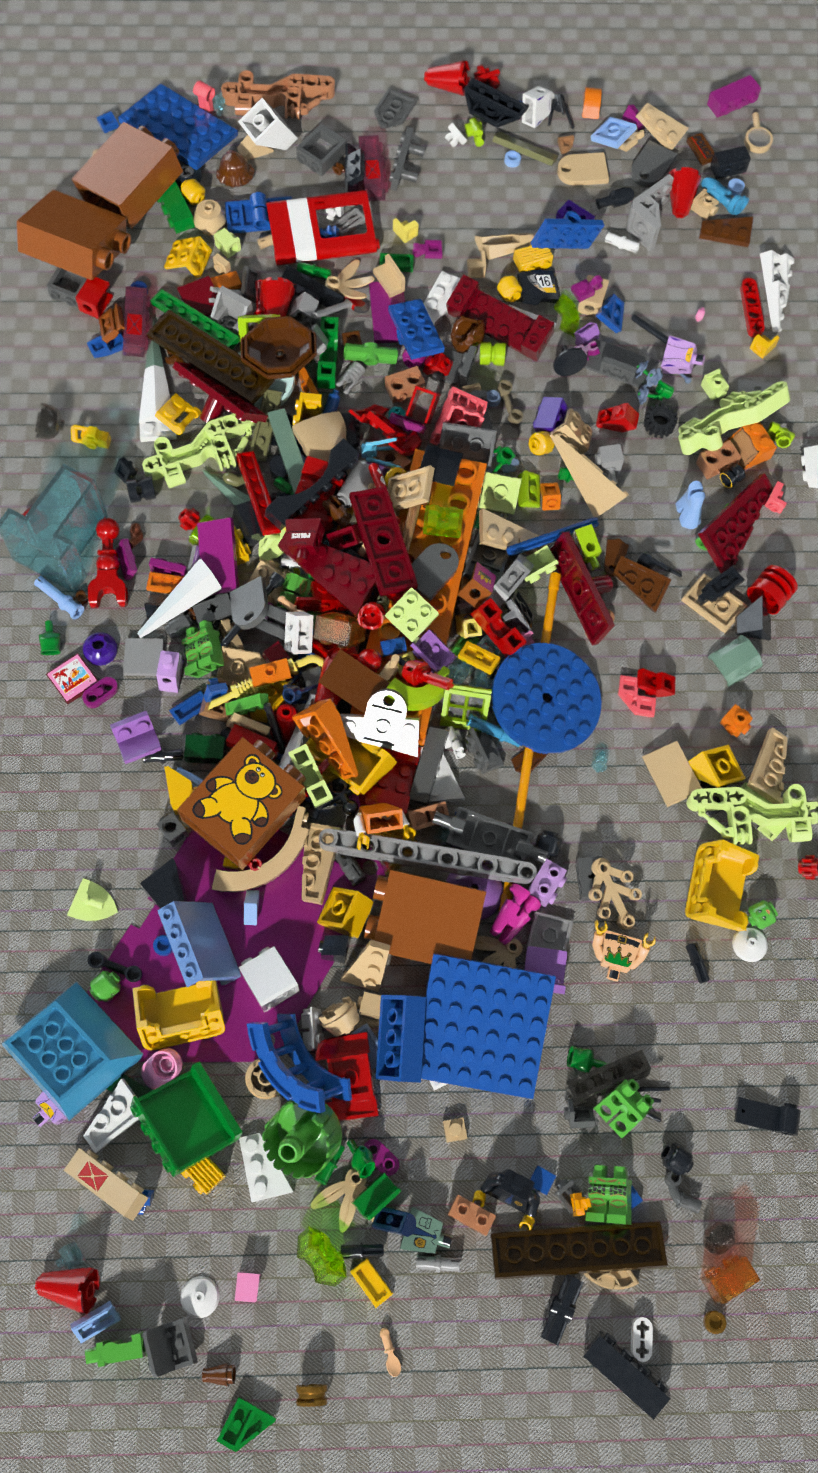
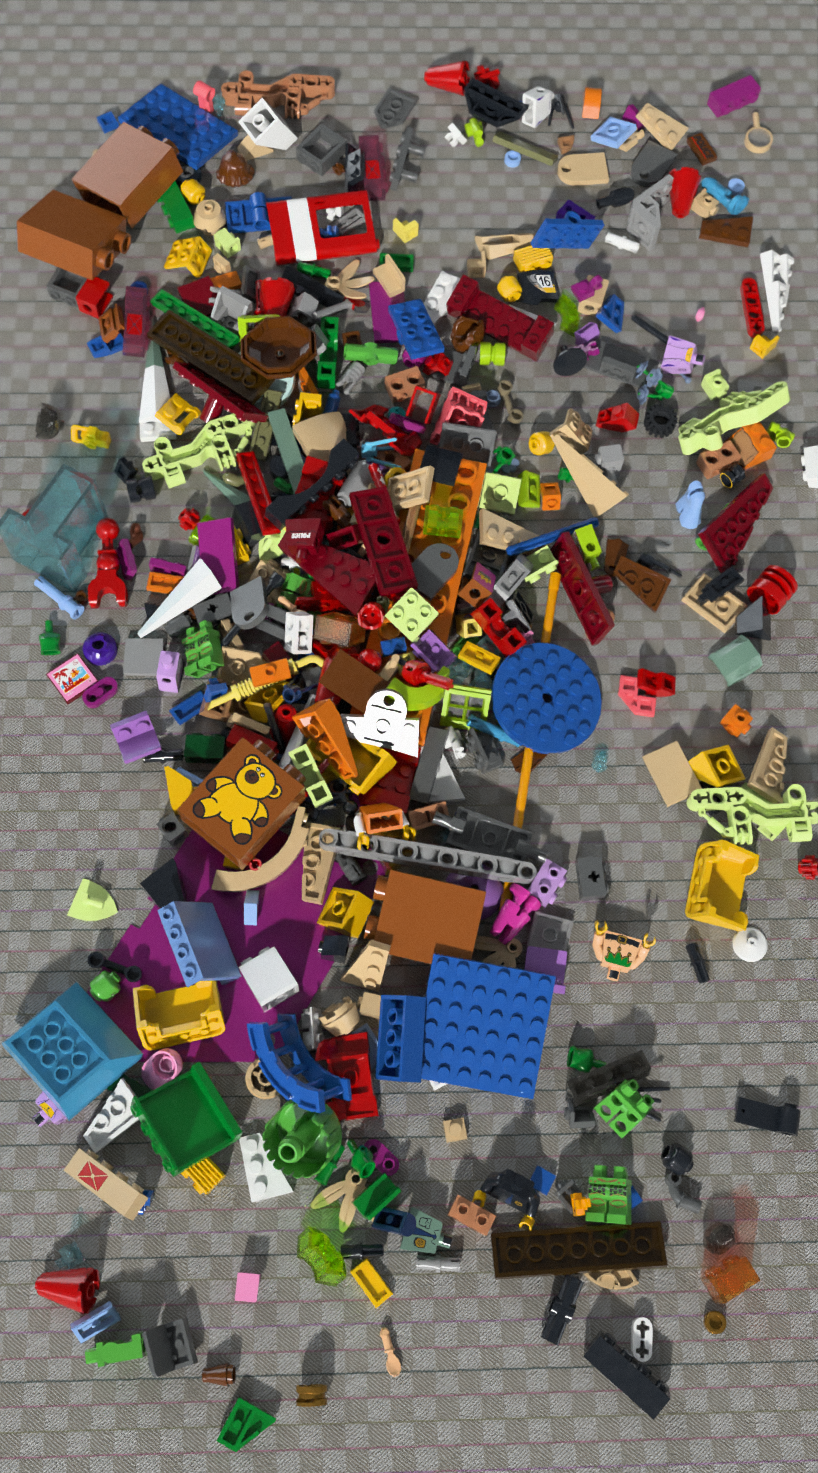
blue tile [153,935,173,956] -> none
white piece [180,1276,220,1318] -> none
bright green piece [225,693,269,715] -> none
magenta plate [412,240,442,259] -> none
brick [533,397,568,432] -> none
black head [535,830,562,860] -> none
tan plant [588,858,642,929] -> none
black brick [710,146,751,179] -> none
bright green head [748,900,778,930] -> none
coral bracket [765,481,787,513] -> none

